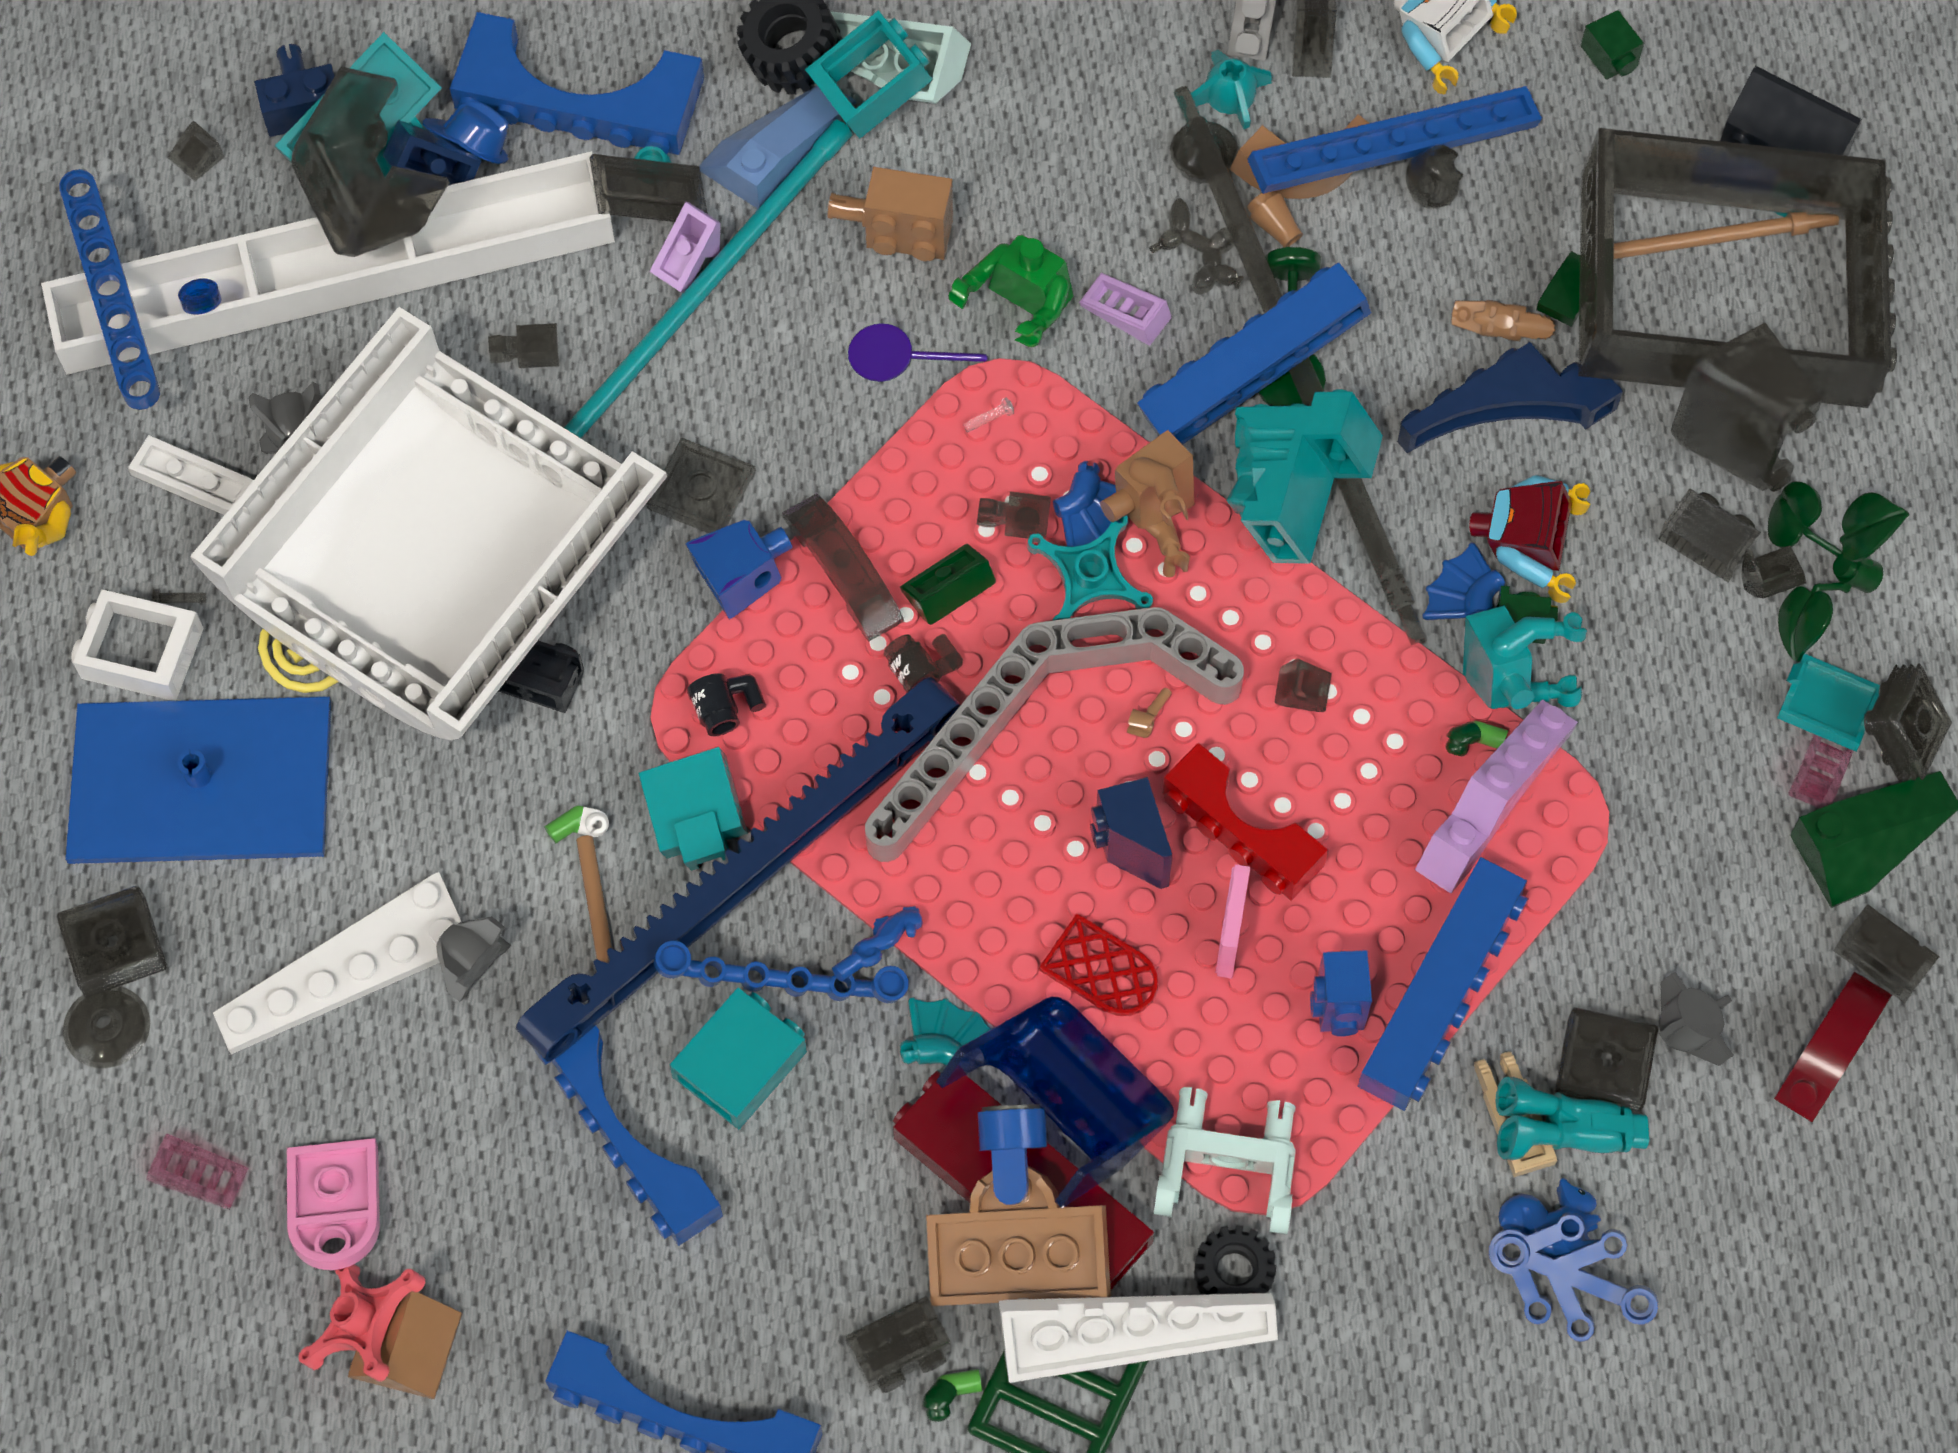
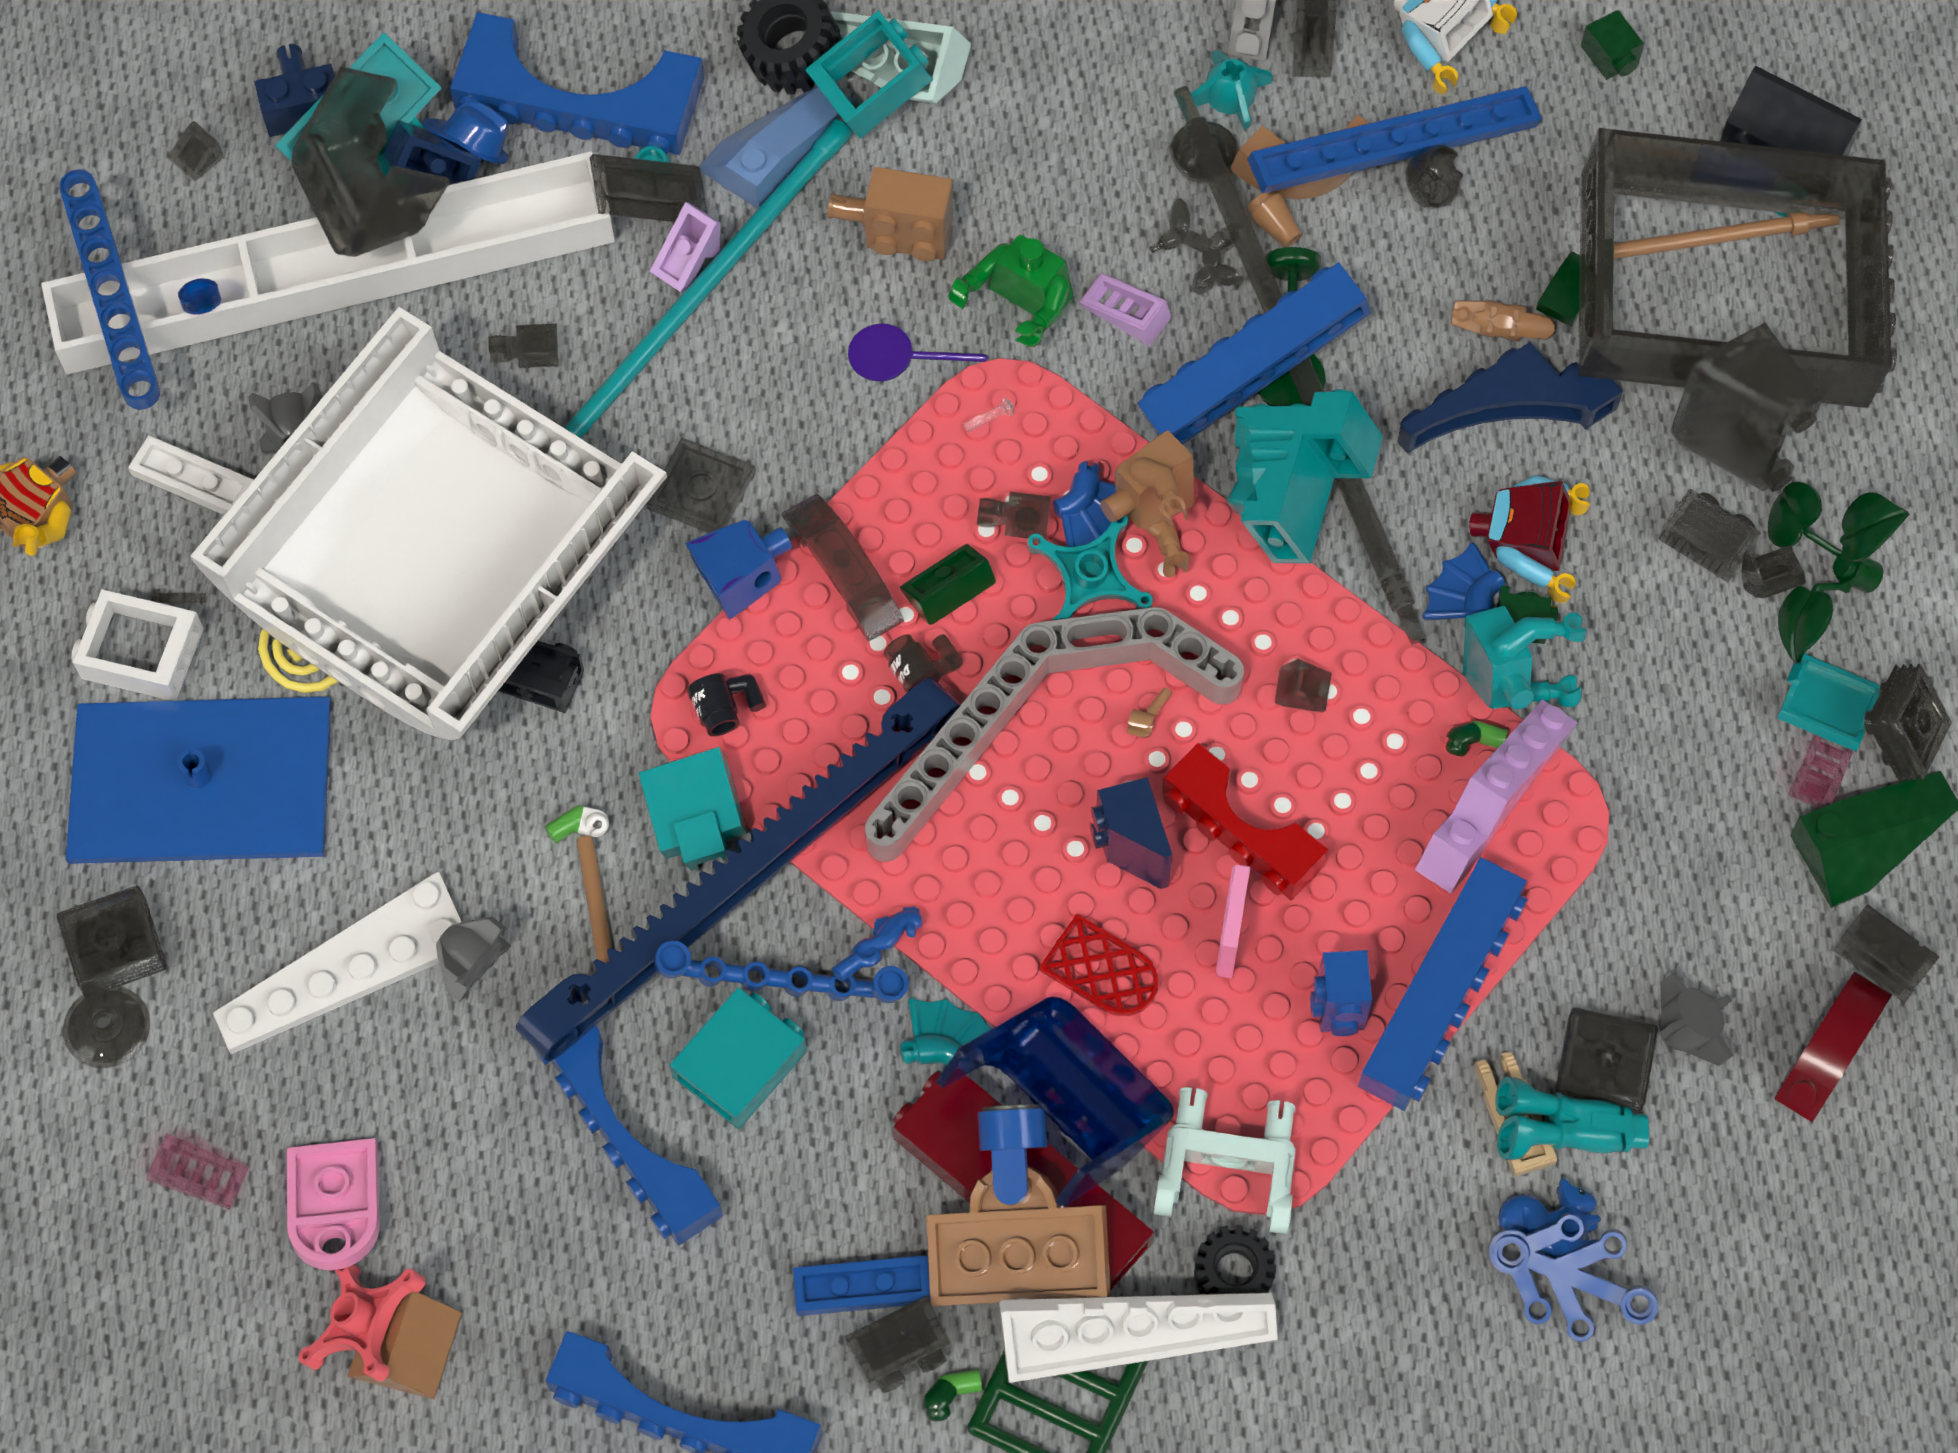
none -> blue plate [793,1255,931,1316]

